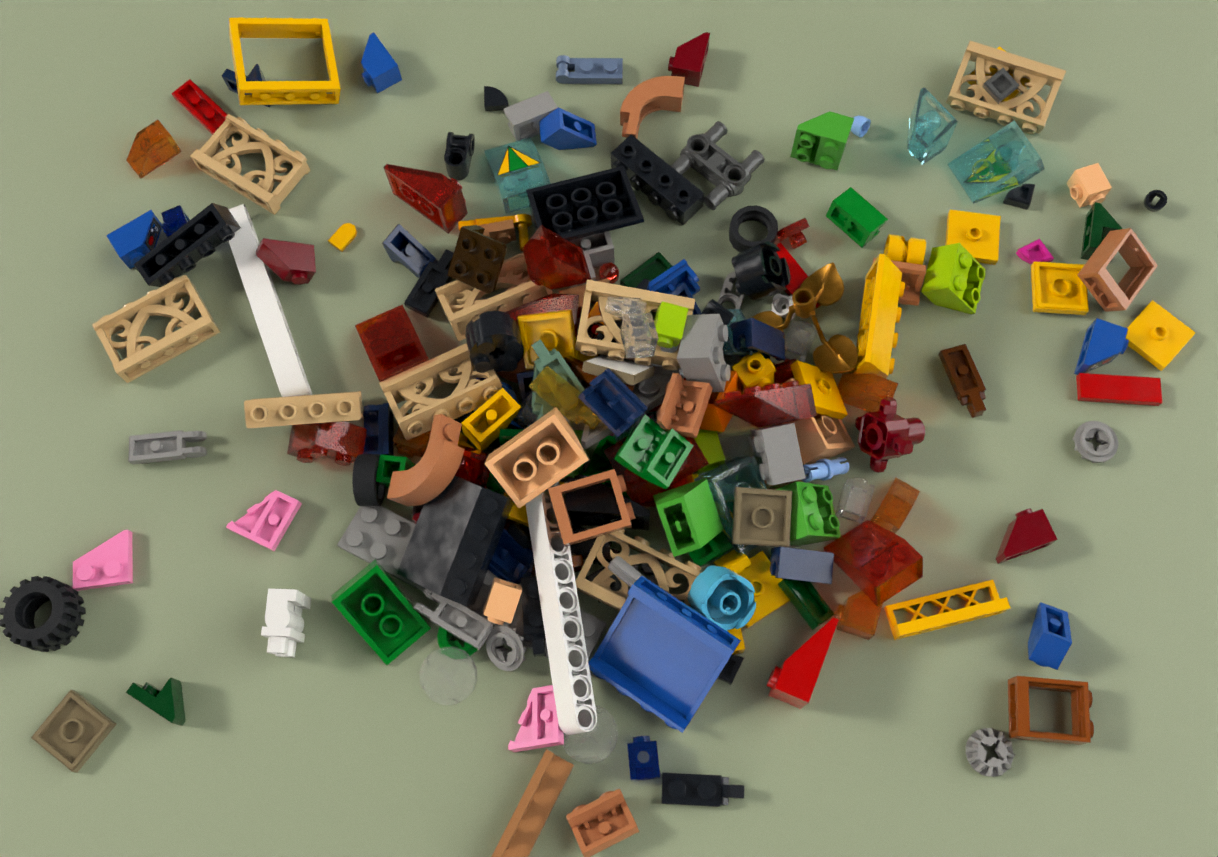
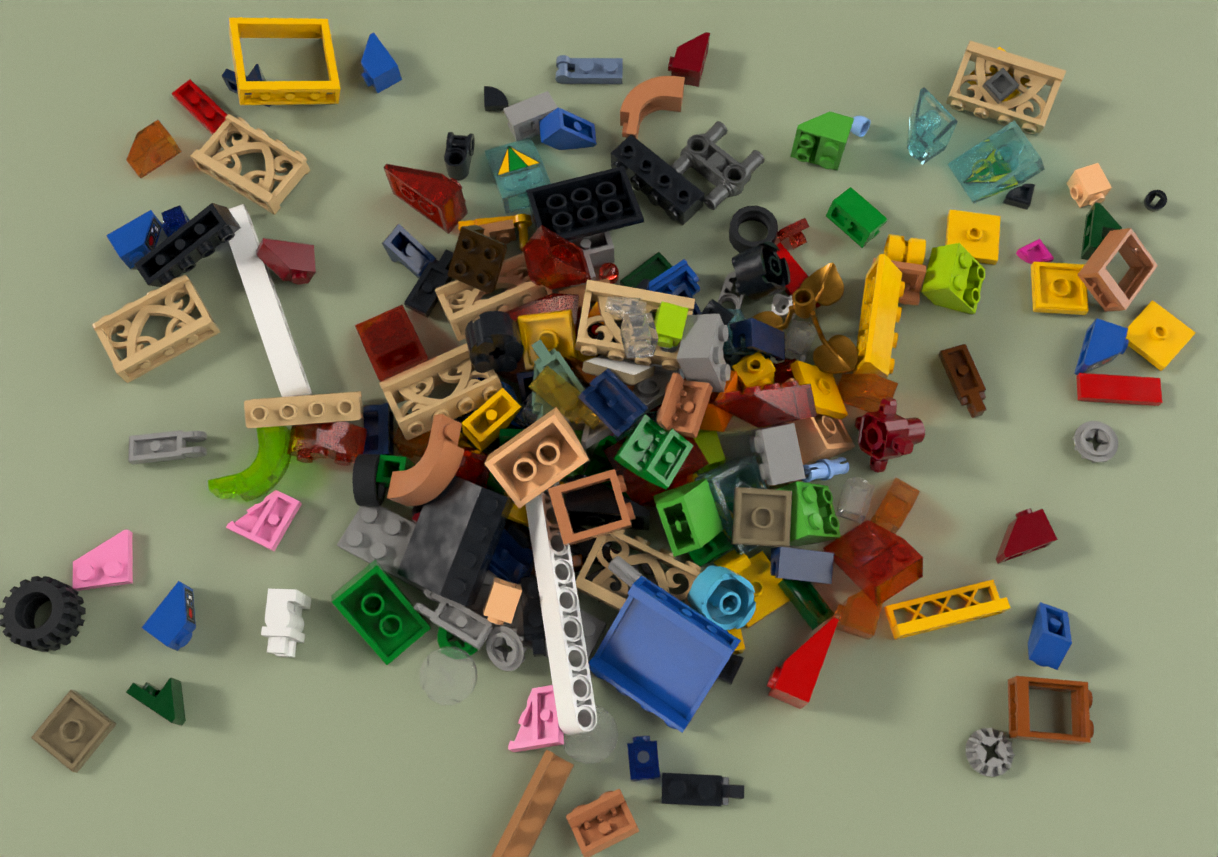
yellow piece [328,223,357,252] -> none
none -> blue slope [141,581,196,651]
none -> clear neon green arch [208,426,292,502]

